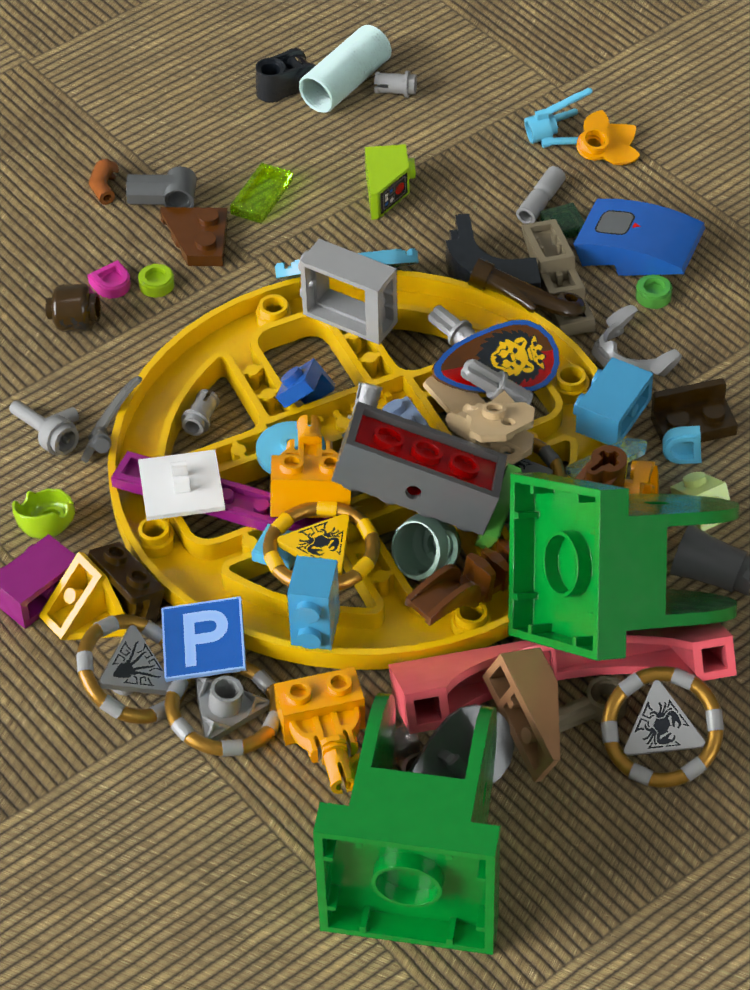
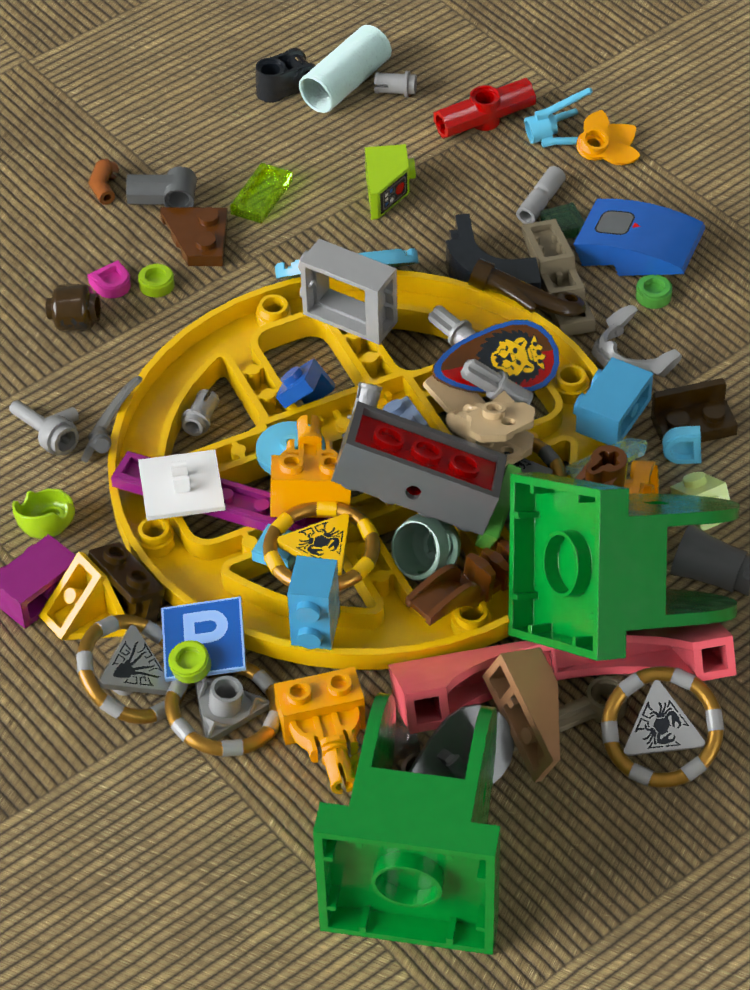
none -> lime tile [168,640,211,684]
none -> red piece [433,78,536,139]

